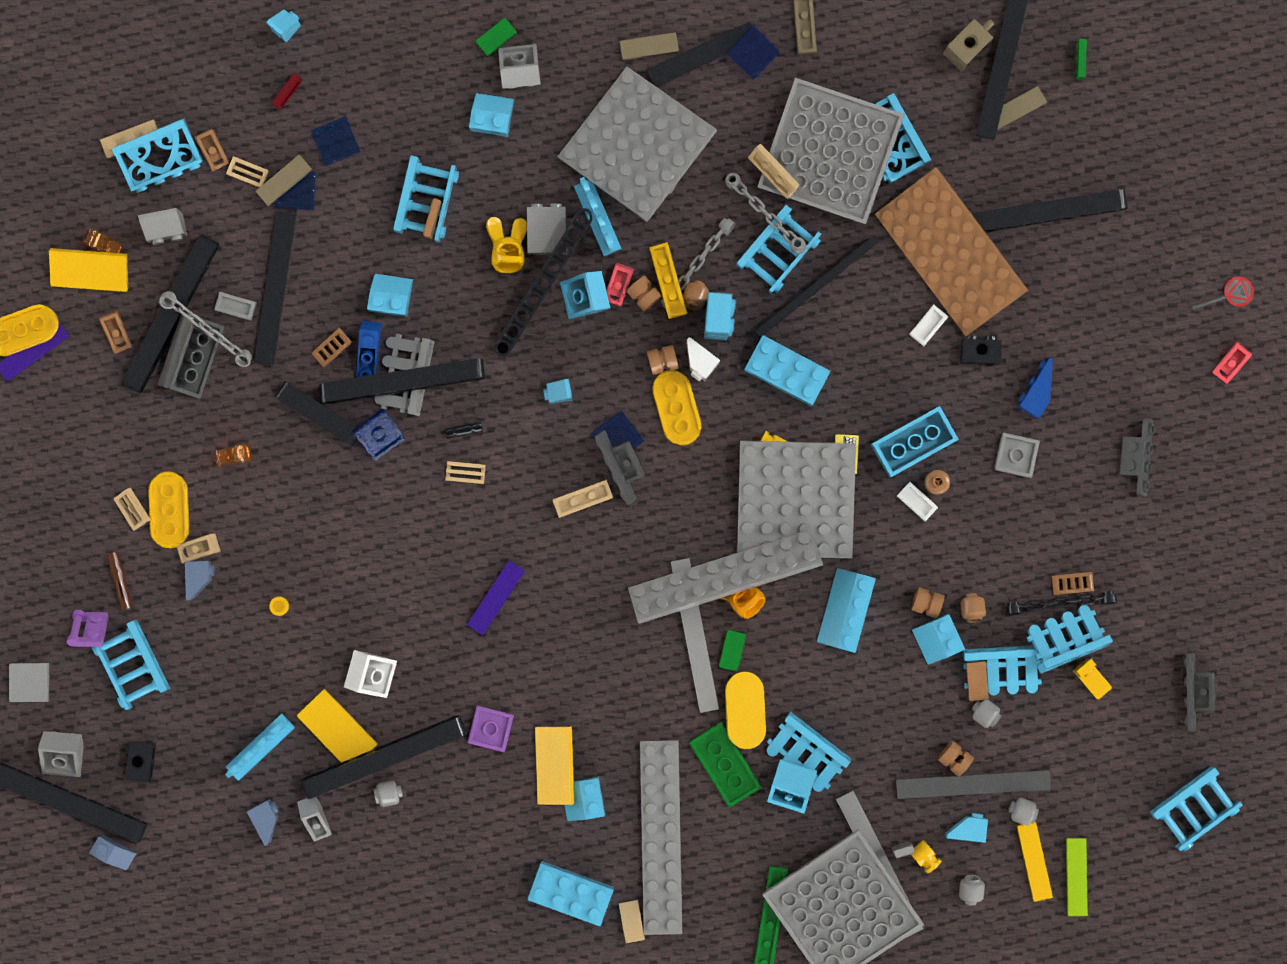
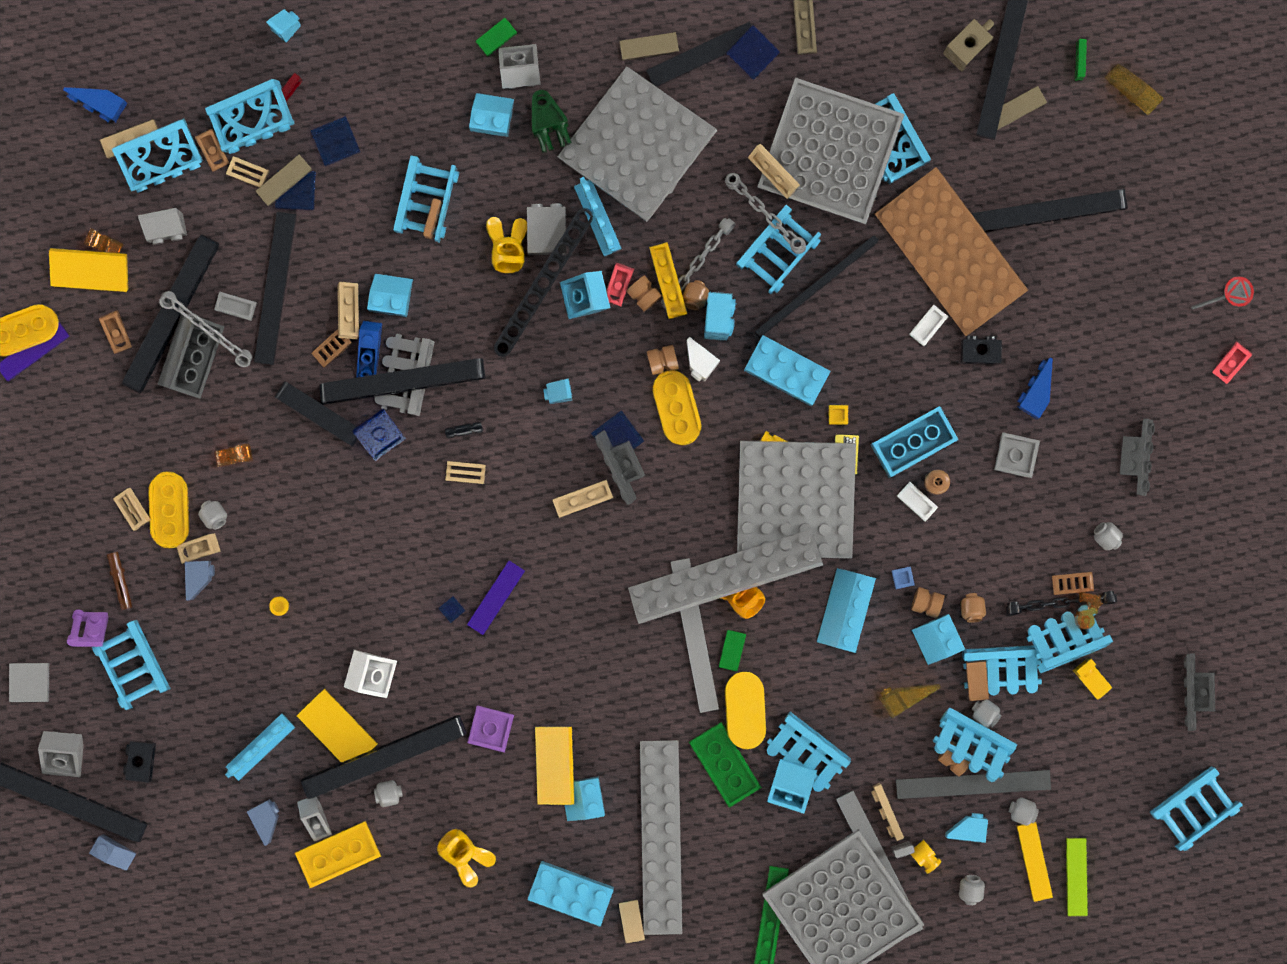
none -> blue slope [63,87,127,122]
none -> light grey head [198,501,227,530]
none -> medium azure fence [205,79,295,154]
none -> yellow tile [295,821,381,888]
none -> tan plate [338,282,359,339]
none -> yellow piece [437,829,496,888]
none -> clear blue tile [439,596,466,623]
none -> dark green piece [532,90,572,153]
none -> yellow tile [829,405,848,425]
none -> tan plate [871,783,904,841]
none -> clear yellow slope [878,683,941,718]
none -> medium blue tile [891,567,915,589]
none -> medium azure fence [933,707,1017,782]
none -> clear orange leg [1075,592,1102,629]
none -> light grey head [1094,522,1123,550]
none -> clear yellow slope [1105,64,1164,115]

